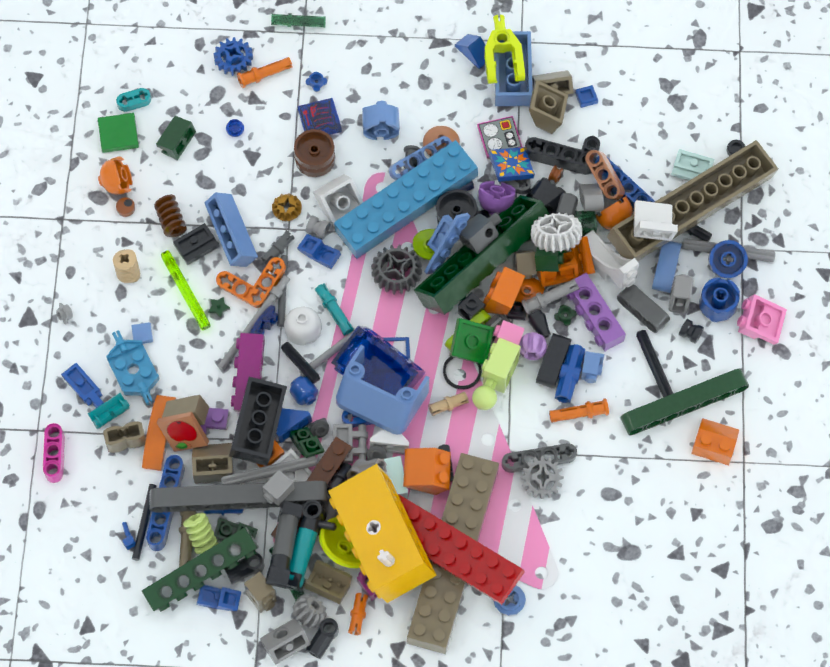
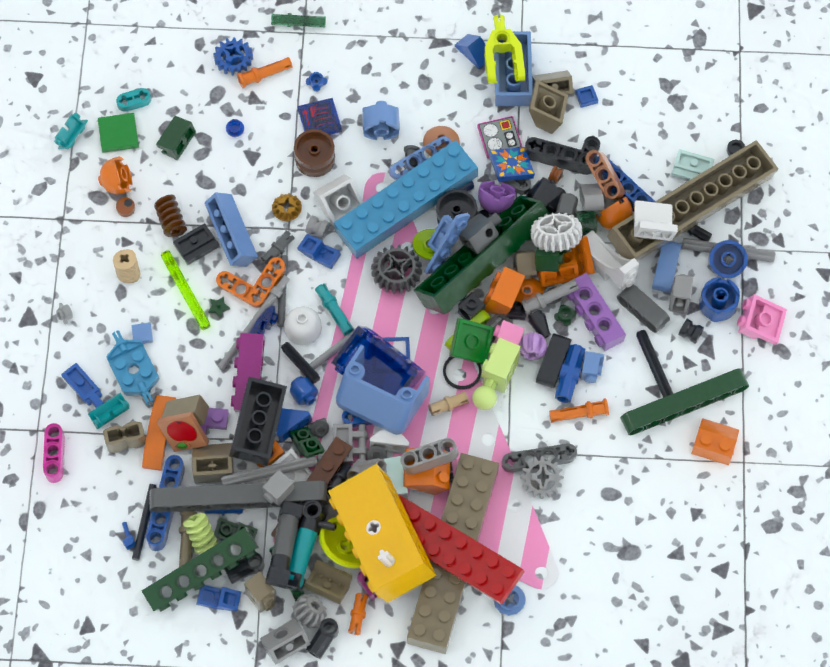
none -> teal hinge [54,113,88,149]
none -> light grey beam [400,438,459,475]

